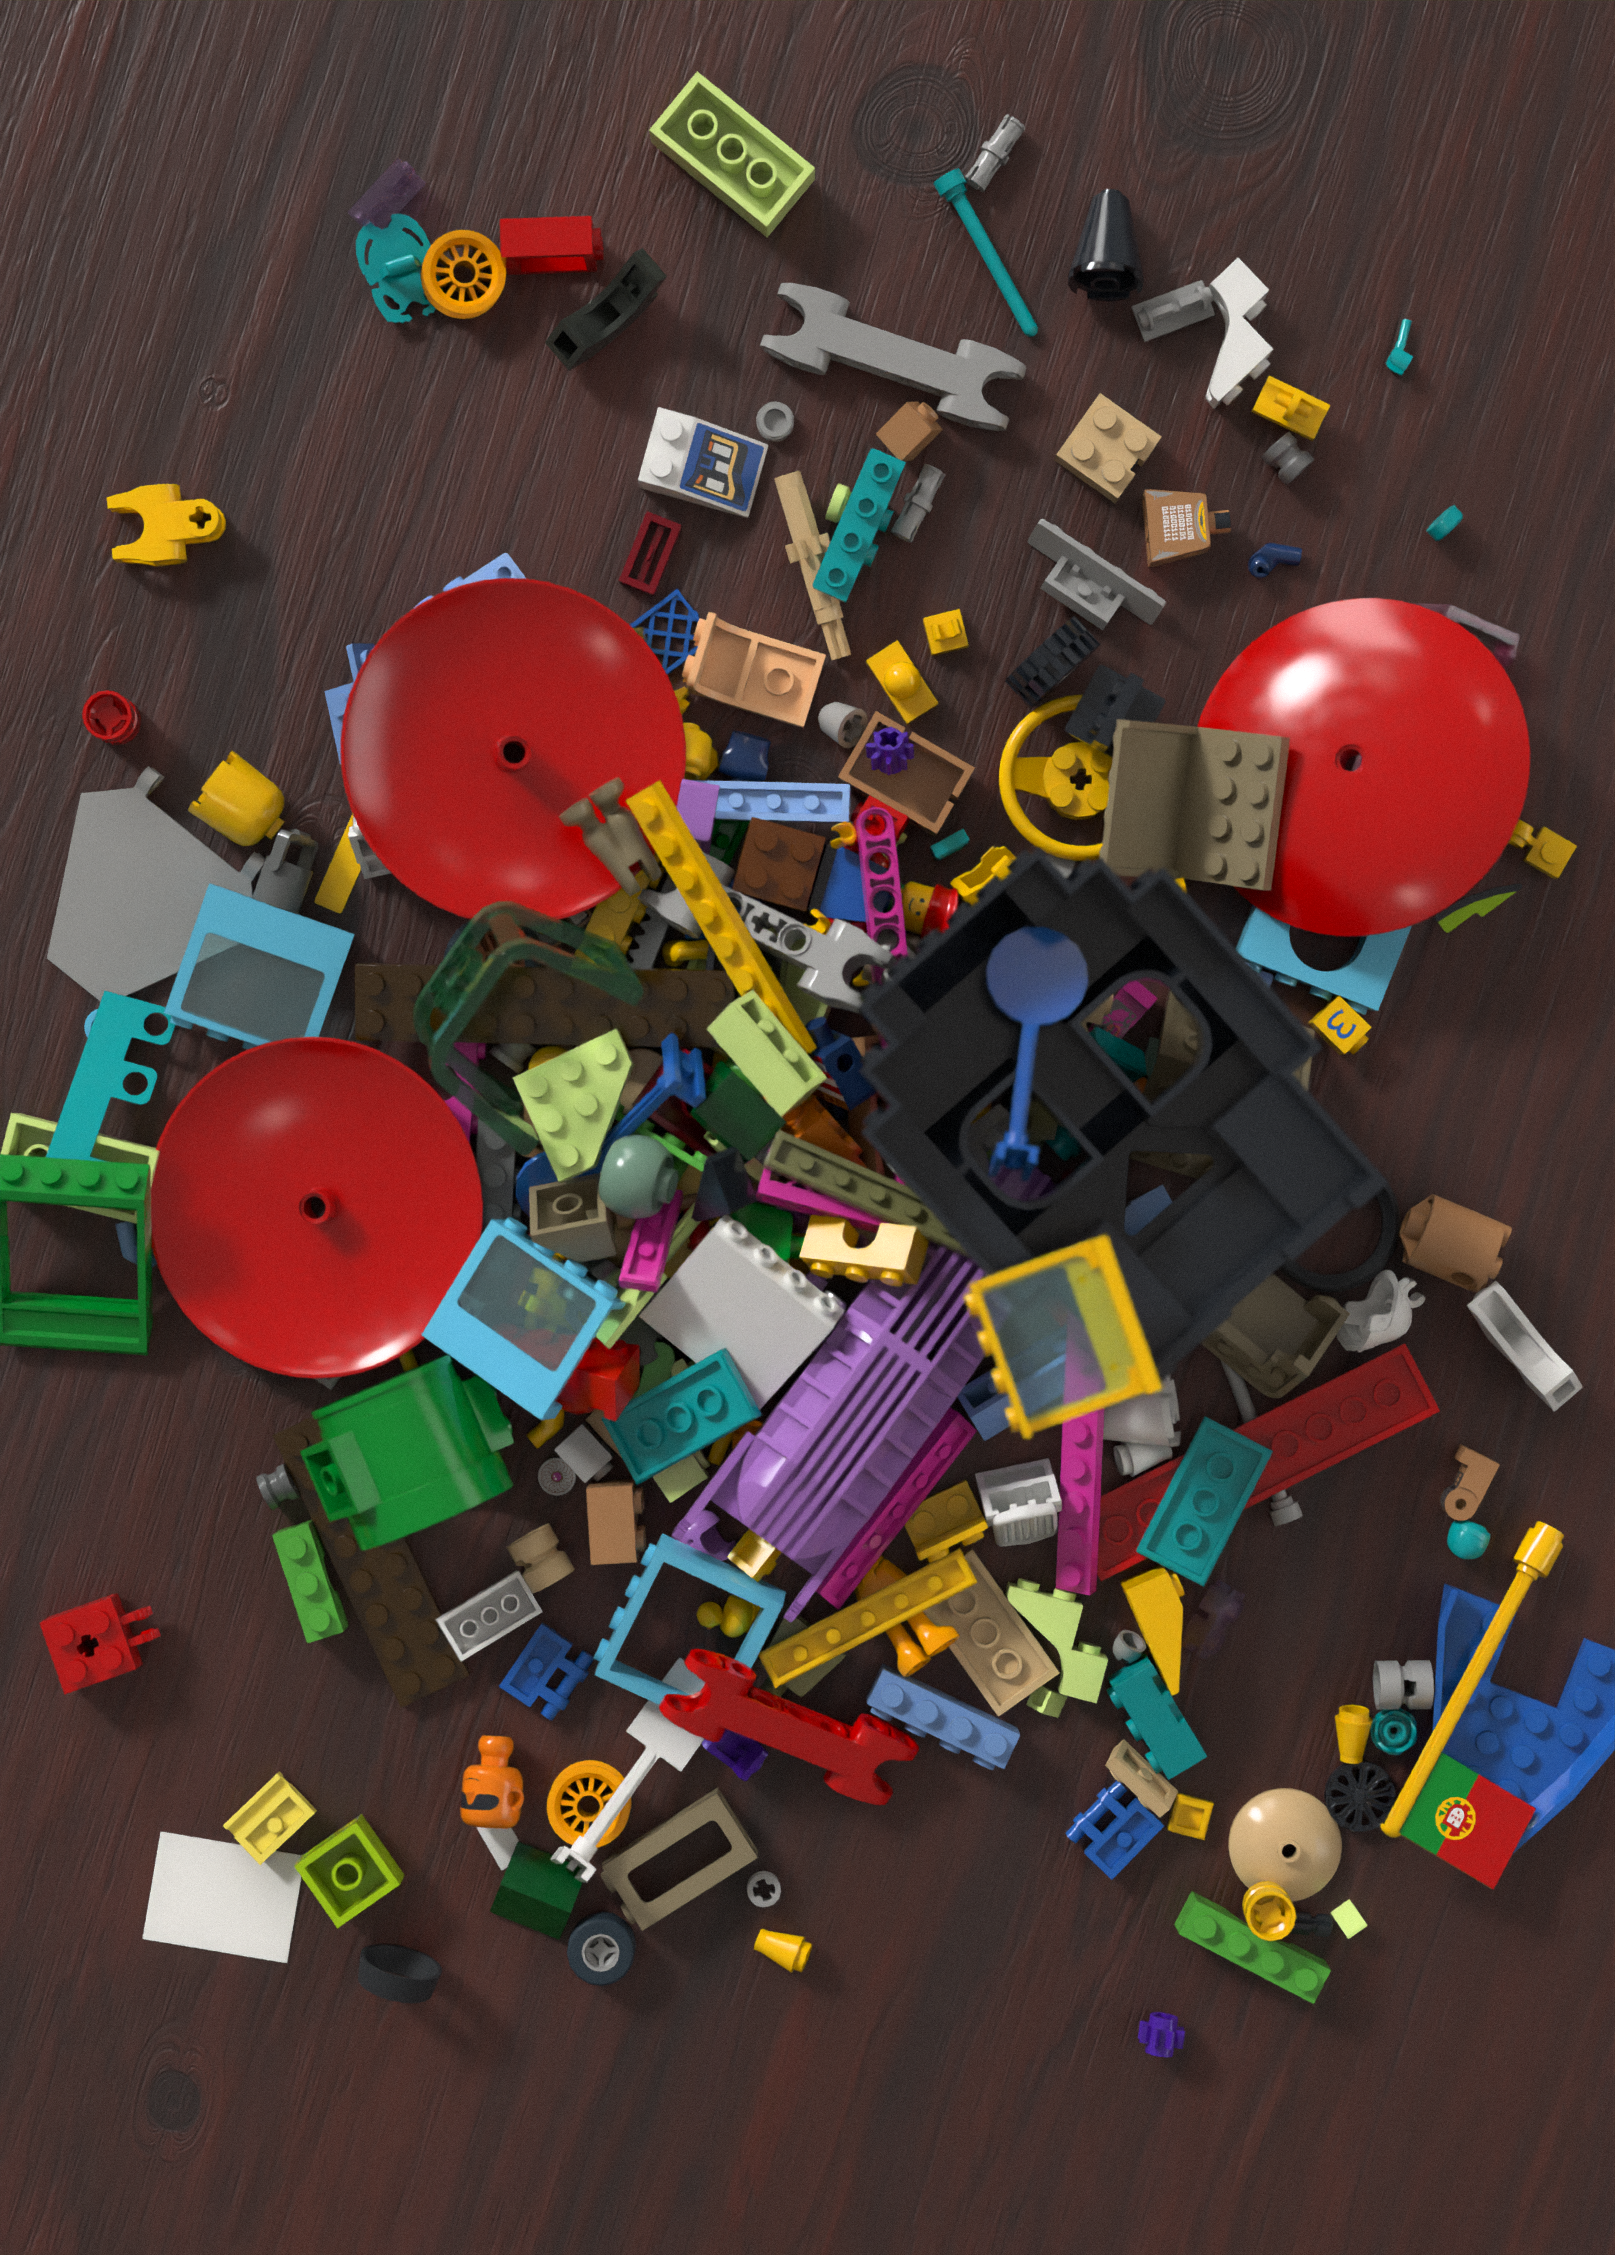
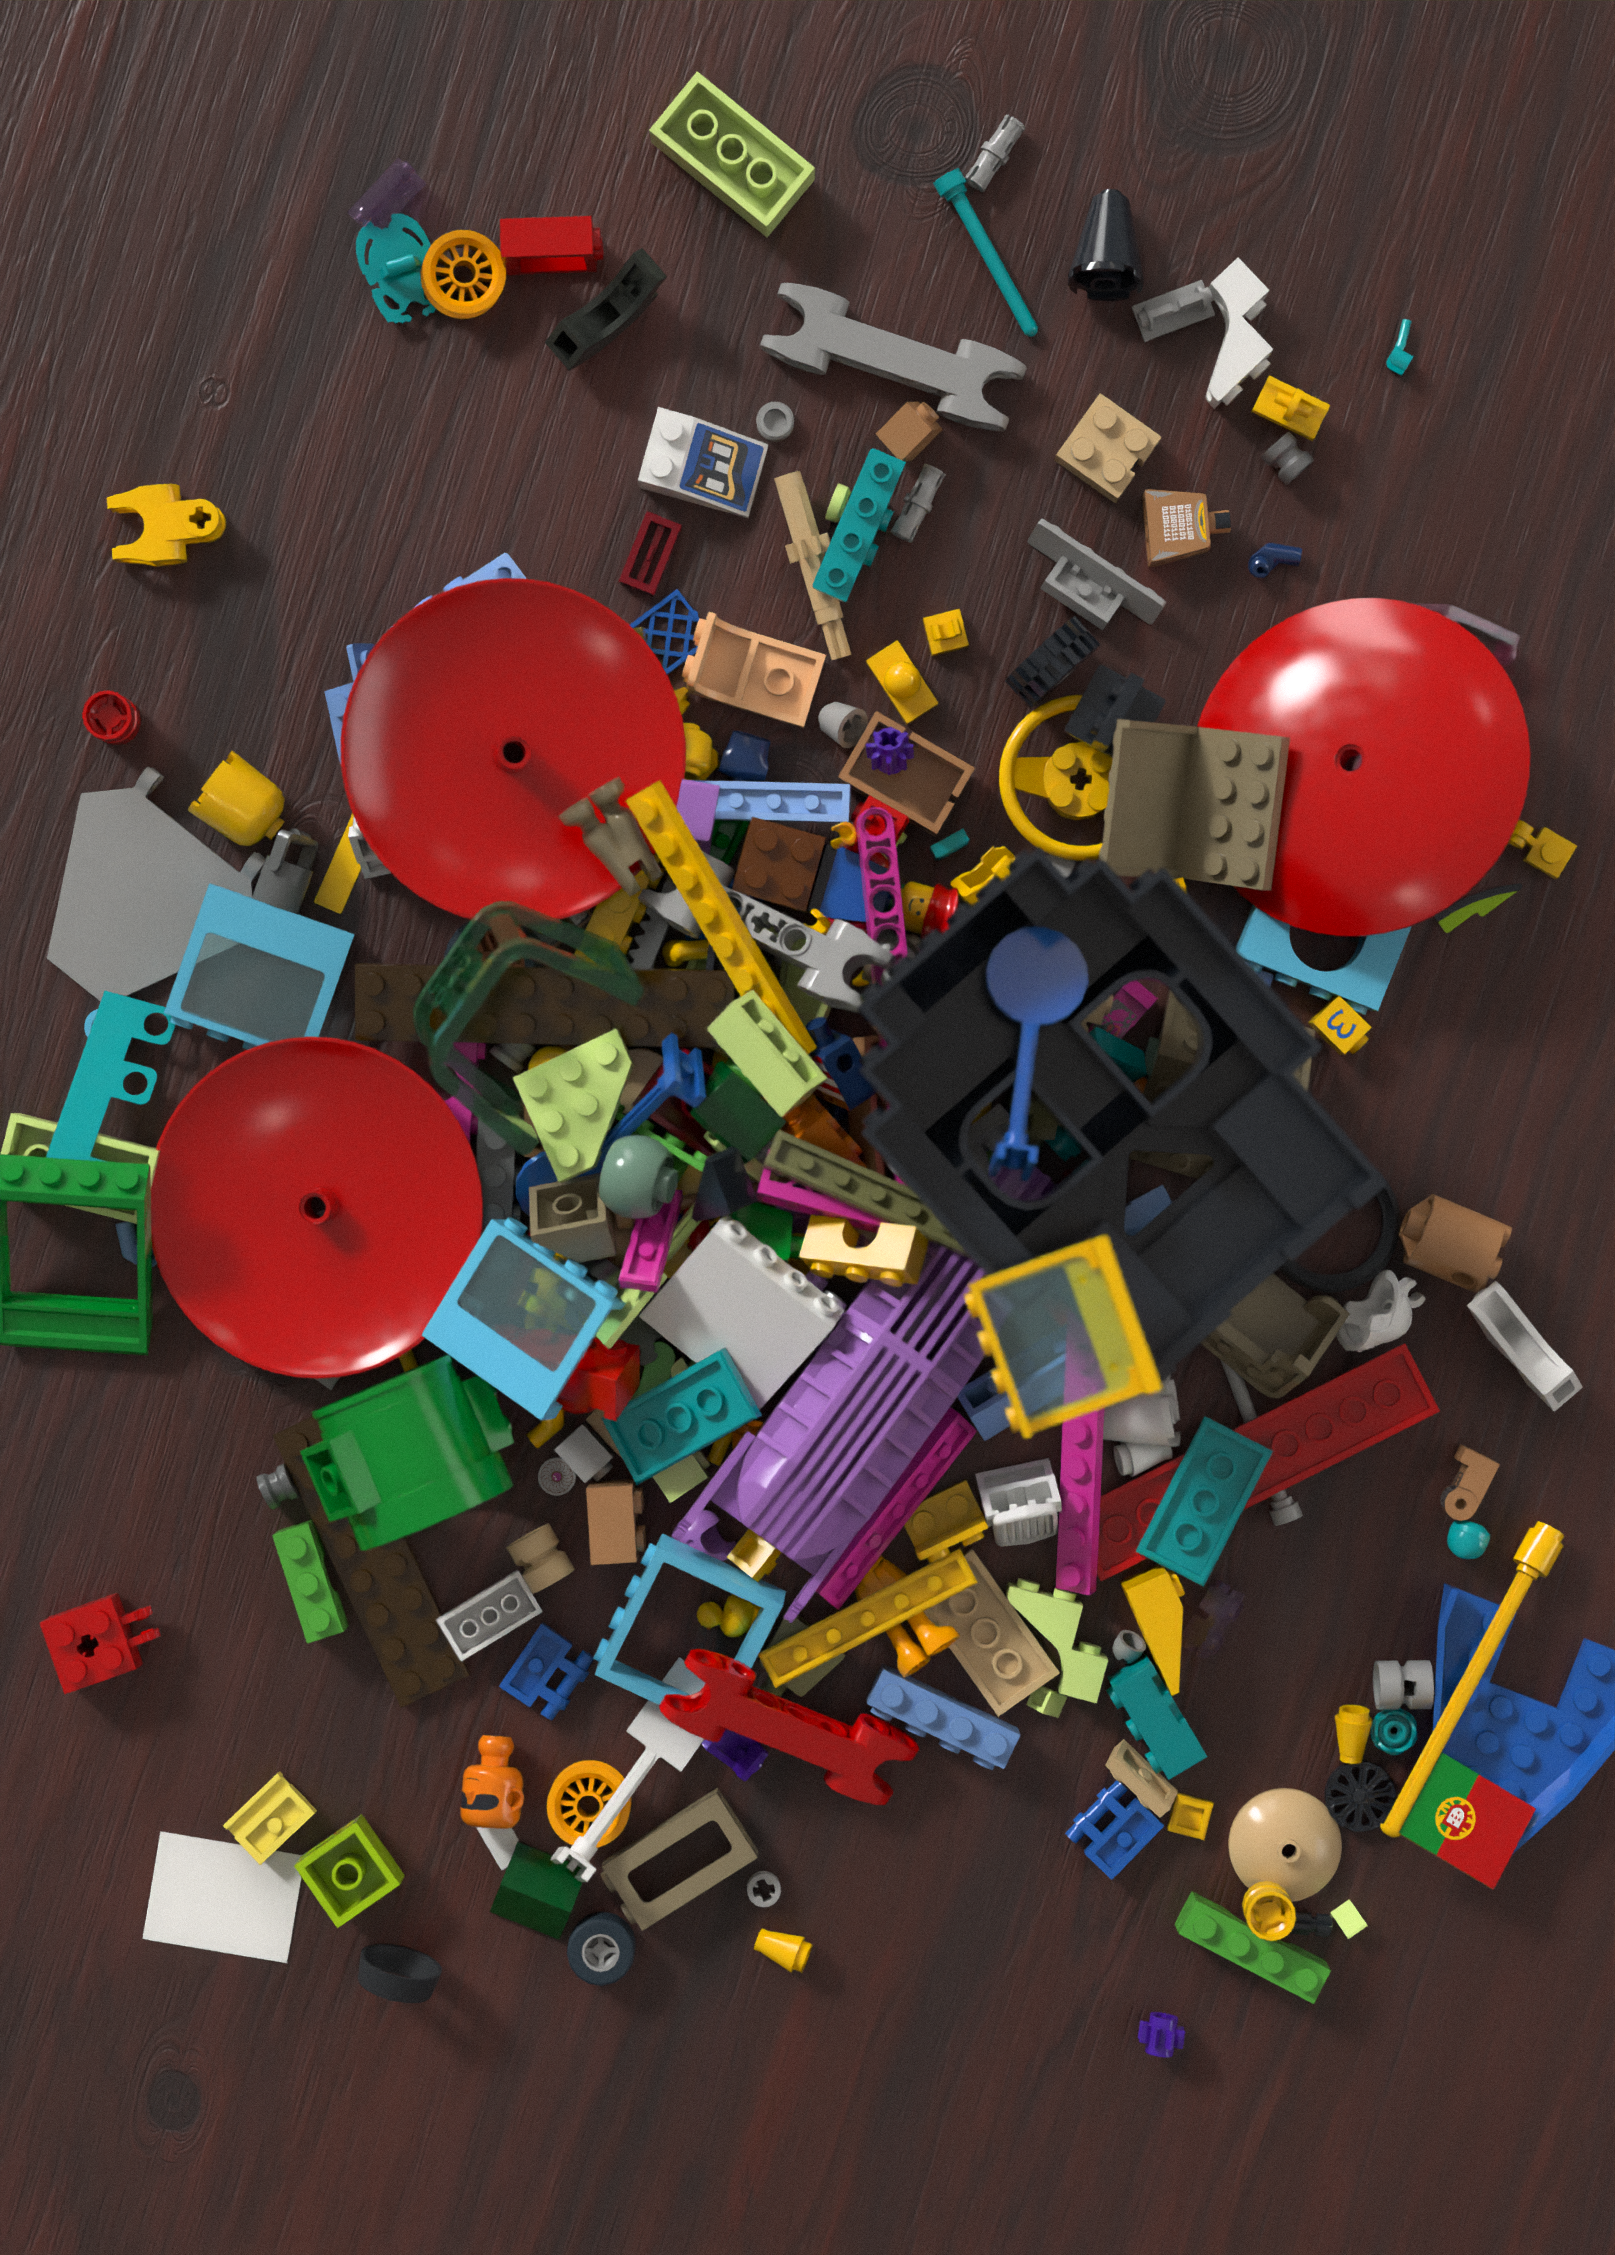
teal tile [1426,505,1463,541] -> none

